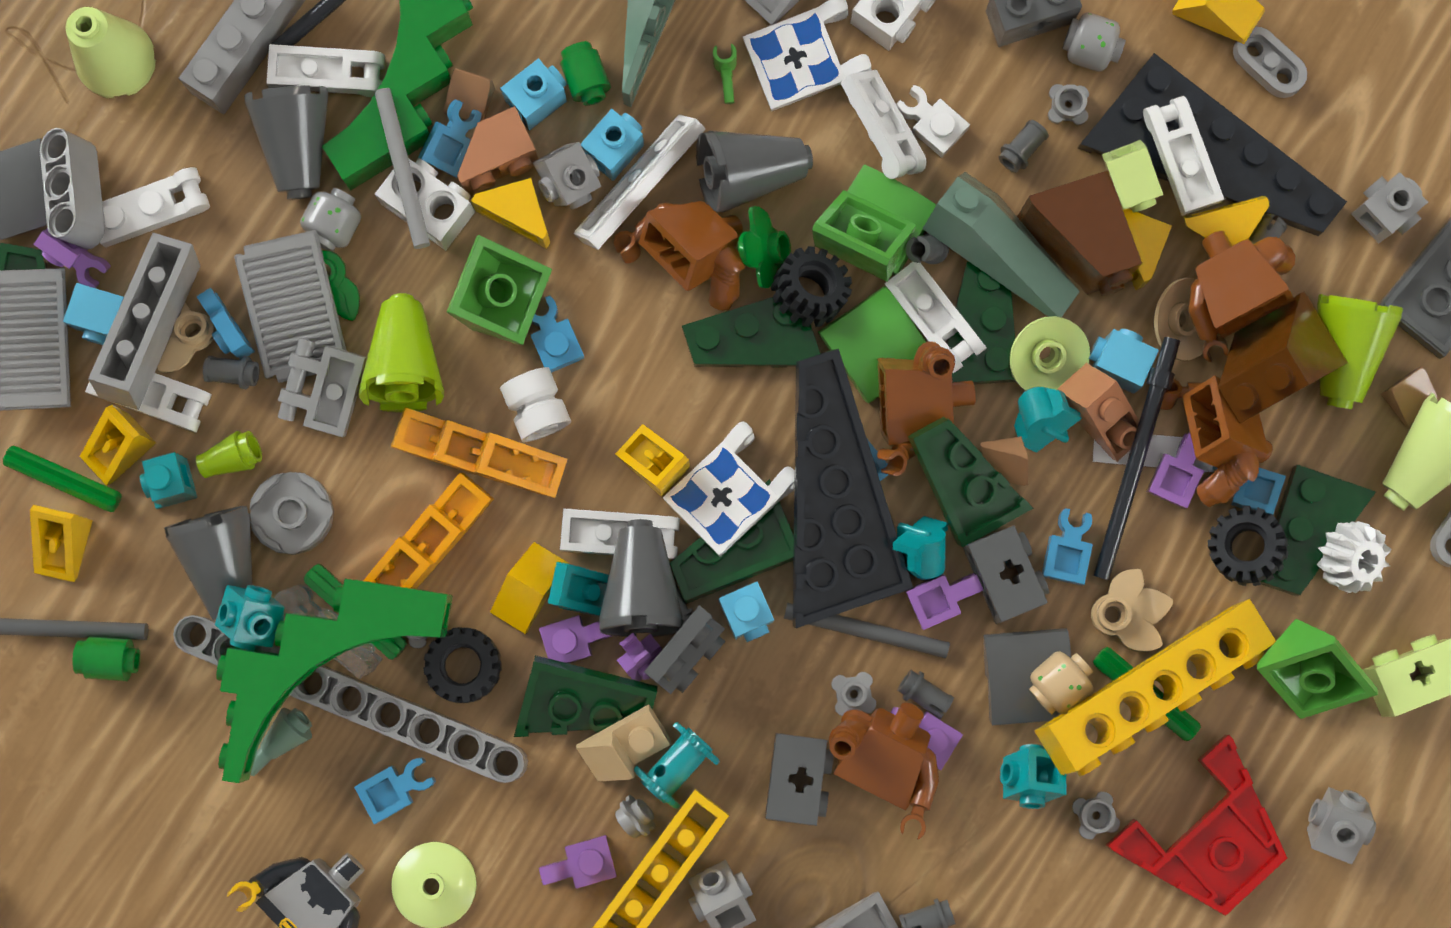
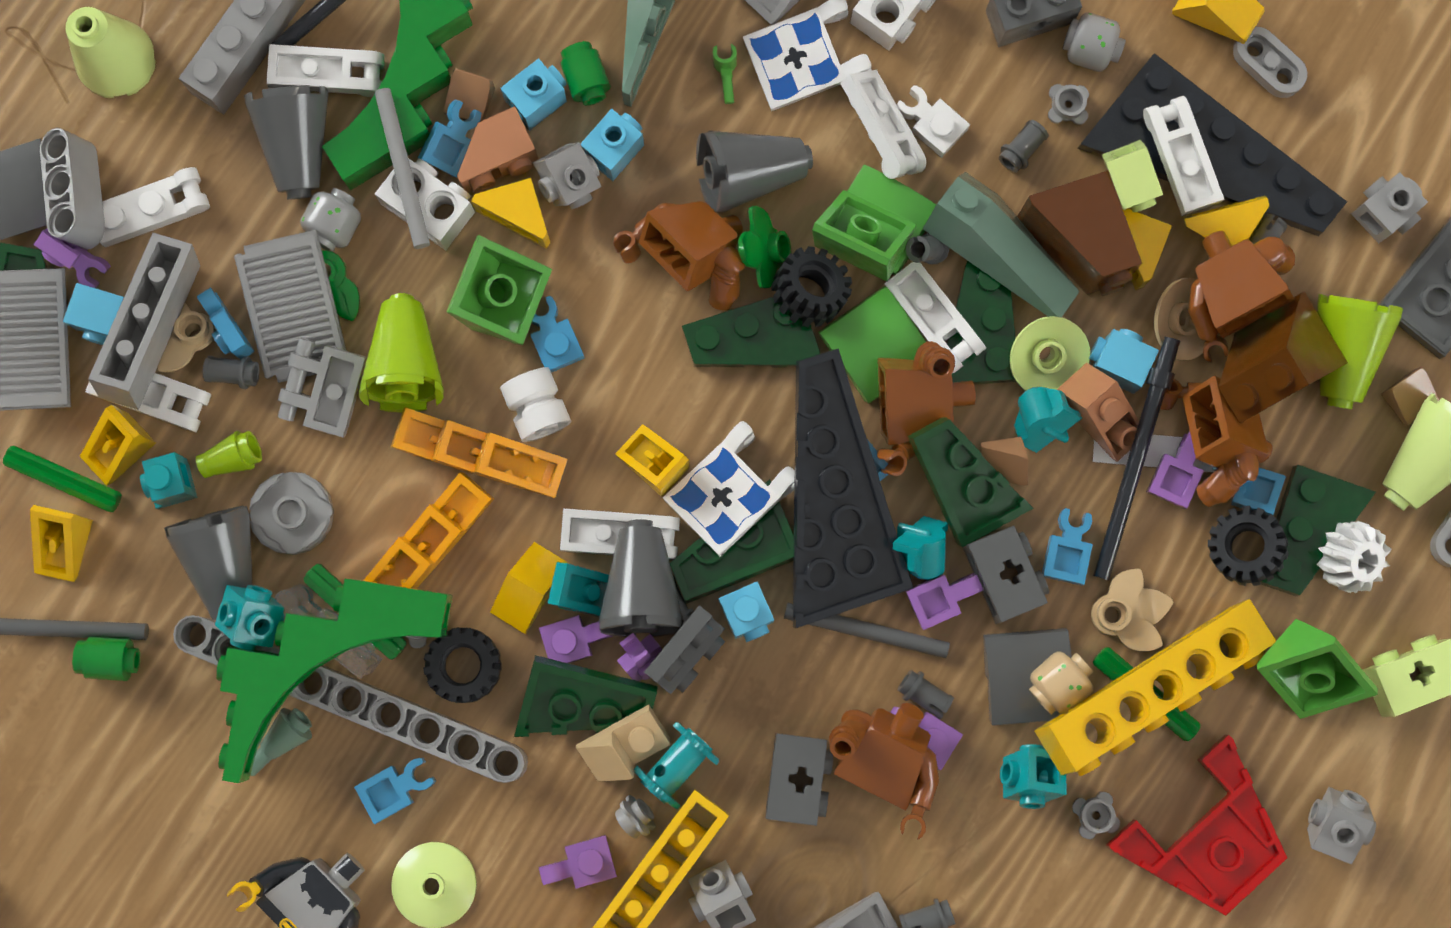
white tile [574,115,705,250] -> none
light grey plate [831,672,876,716] -> none

